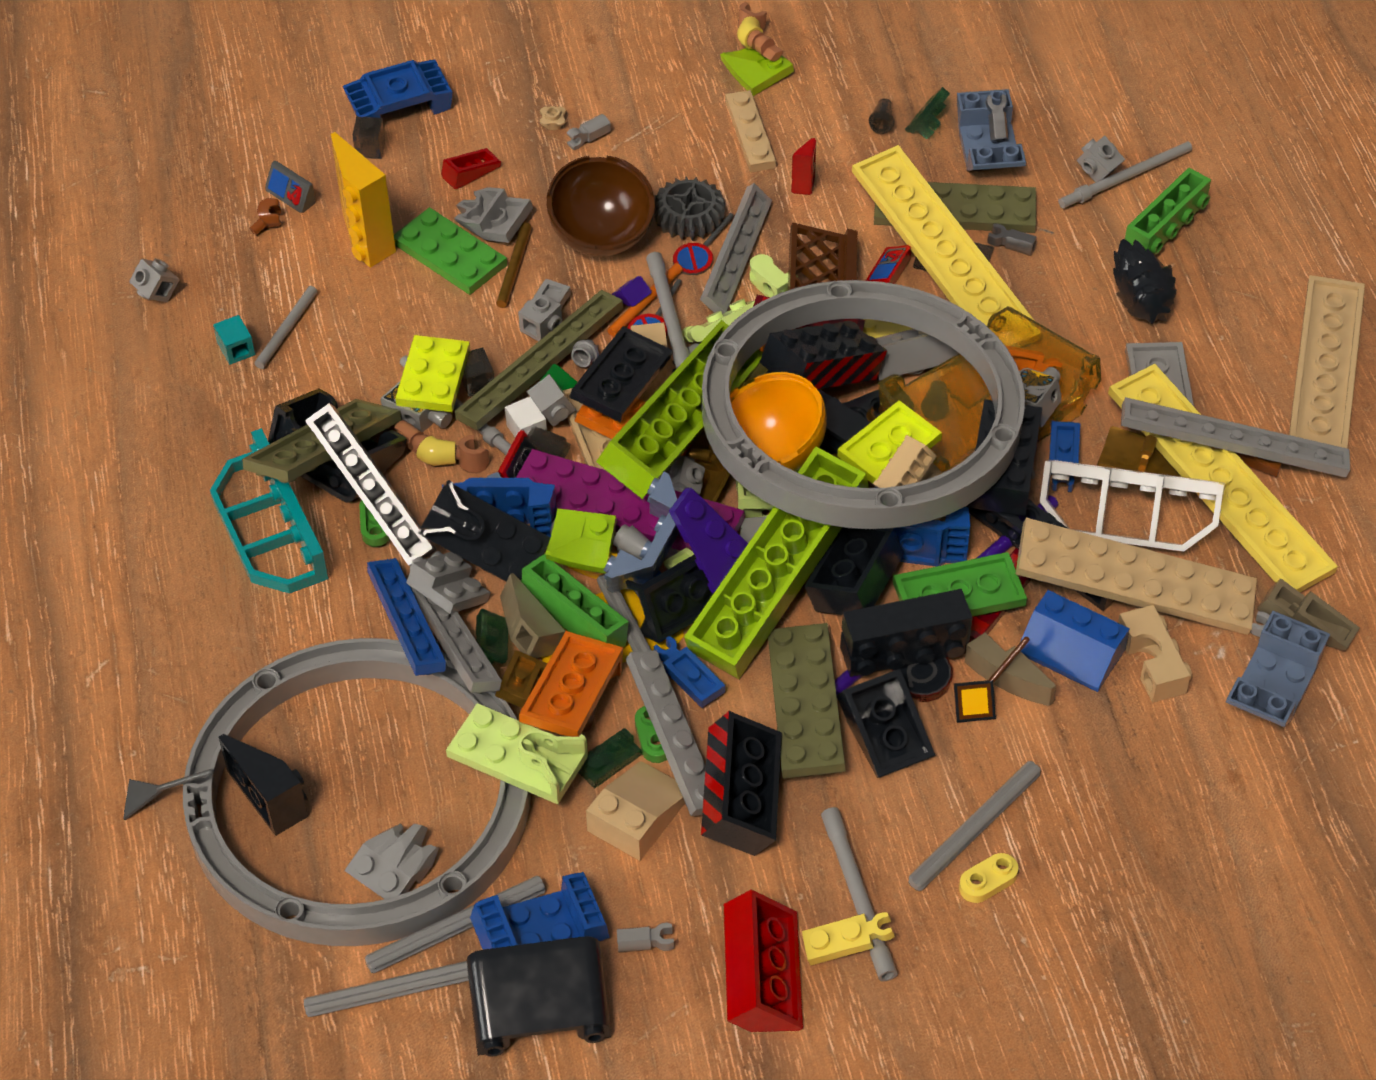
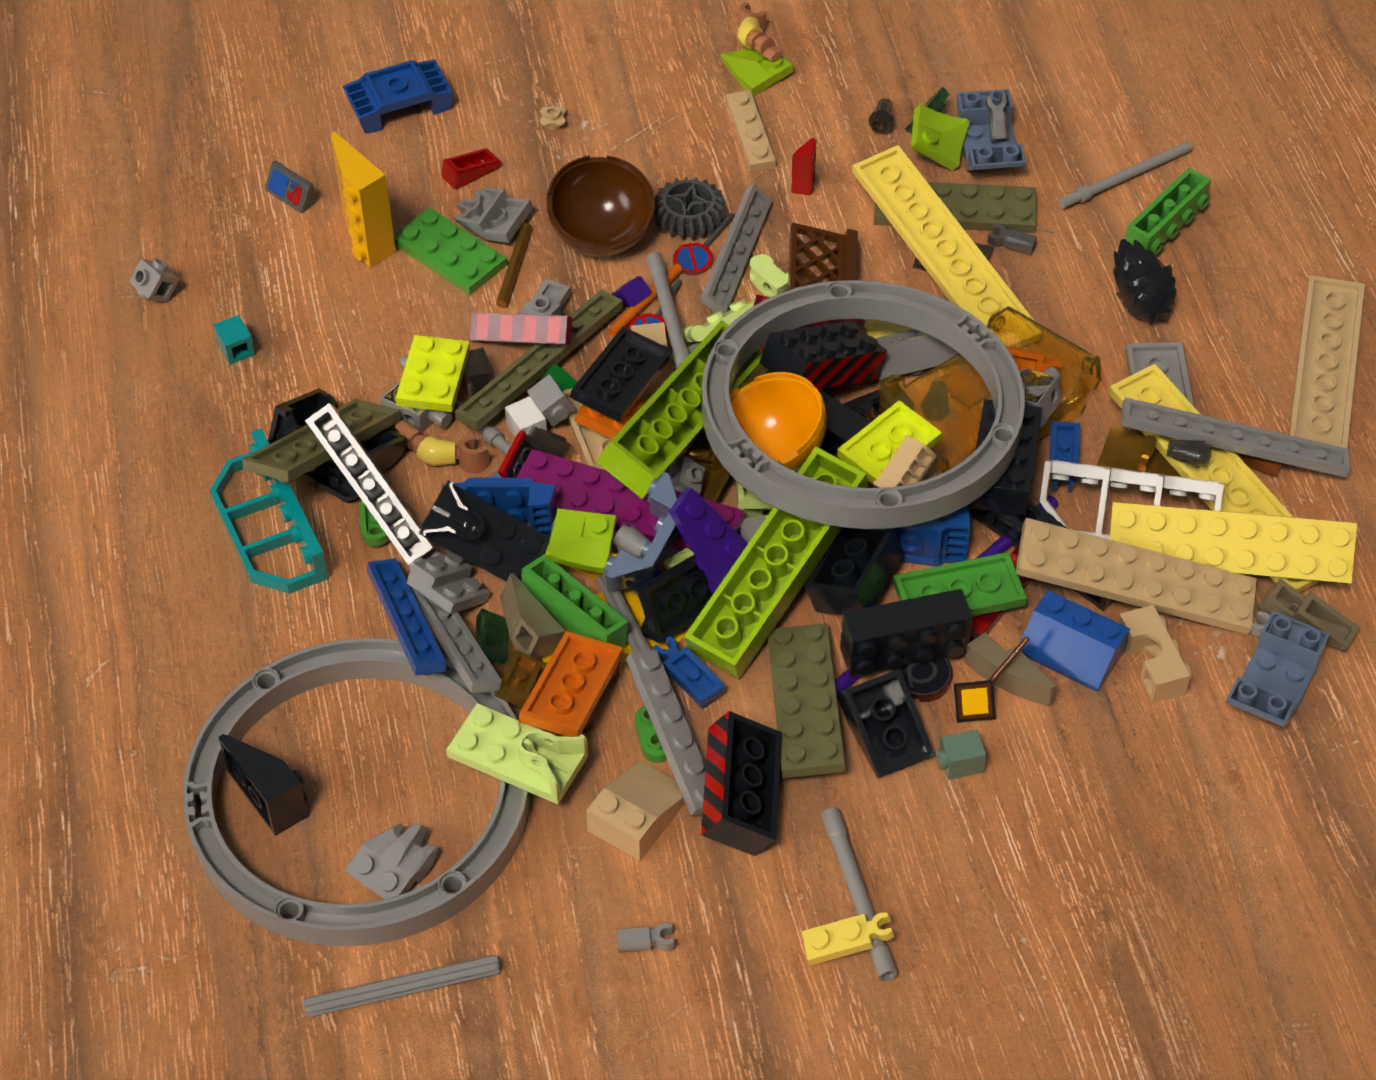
dark grey piece [123,769,214,820] -> none
dark orange piece [249,198,282,236] -> none
light grey bar [254,286,318,369] -> none
clear smoke brick [352,117,385,159] -> none
light grey axle [365,876,545,973] -> none
black windscreen [466,936,611,1057] -> none
blue plate [470,872,609,950] -> none
light grey bar [567,114,611,150] -> none
light grey plate [571,340,599,367] -> none
clear green plate [578,728,643,789] -> none
red slope [724,889,803,1032] -> none
slope [865,245,911,284] -> none
light grey axle [908,761,1041,891] -> none
light yellow plate [959,853,1018,903] -> none
light grey brick [1076,136,1126,183] -> none
none -> tile [469,313,572,345]
none -> lime plate [911,104,970,171]
none -> sand green brick [936,730,987,780]
none -> light yellow plate [1110,502,1357,584]
none -> clear smoke cone [1167,440,1212,469]

